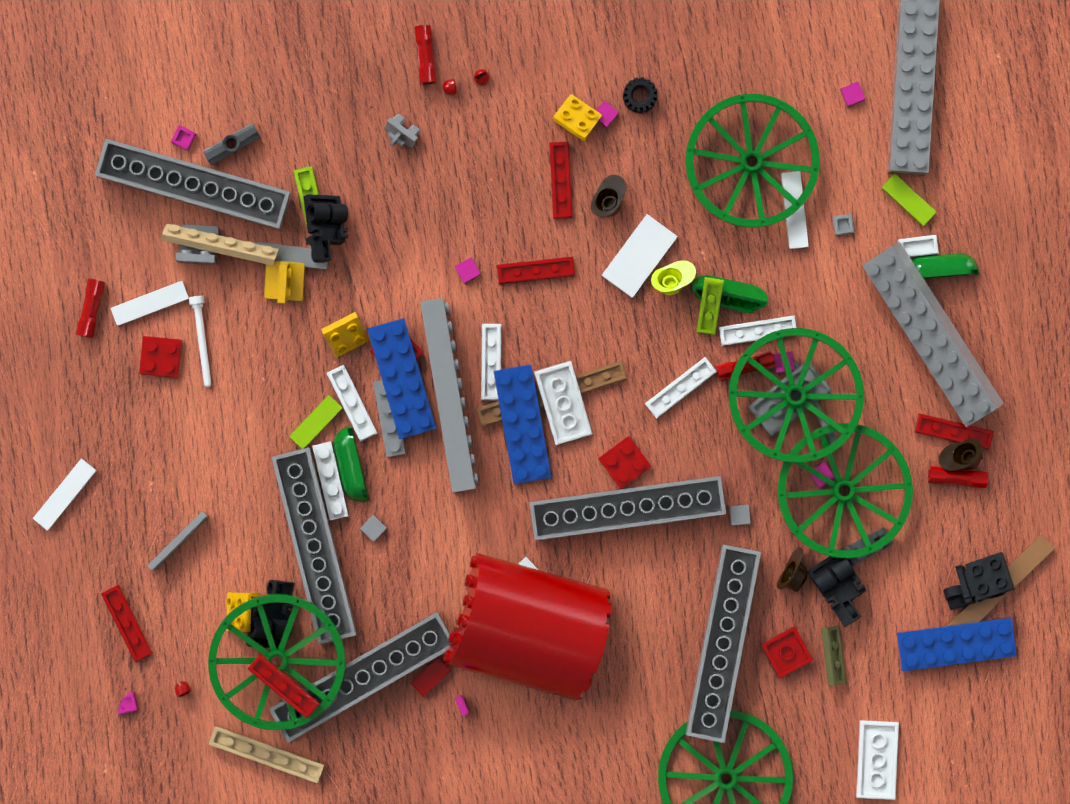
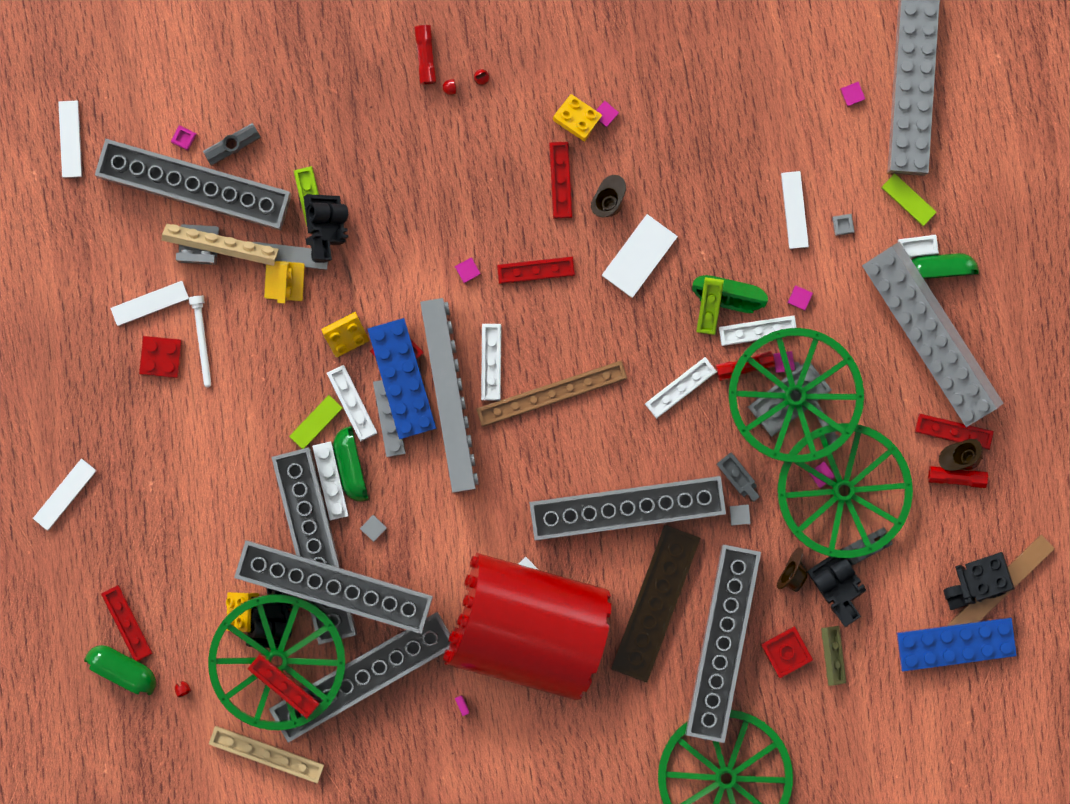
red axle [76,278,105,338] -> none
dark pink tile [118,691,139,715] -> none
light grey tile [147,511,209,571] -> none
light grey hips [384,114,420,149] -> none
red tile [410,657,451,697] -> none
blue plate [493,364,552,484] -> none
white tile [534,361,592,445] -> none
red plate [598,436,652,489] -> none
black tyre [623,77,658,114] -> none
neon yellow piece [651,260,696,296] -> none
green wheel [685,94,820,228] -> none
white tile [856,720,899,800] -> none
none -> white tile [58,101,82,178]
none -> green brick [84,645,156,695]
none -> light grey brick [234,540,433,634]
none -> dark brown plate [611,525,701,683]
none -> dark grey hinge [716,452,760,502]
none -> dark pink tile [787,285,813,311]

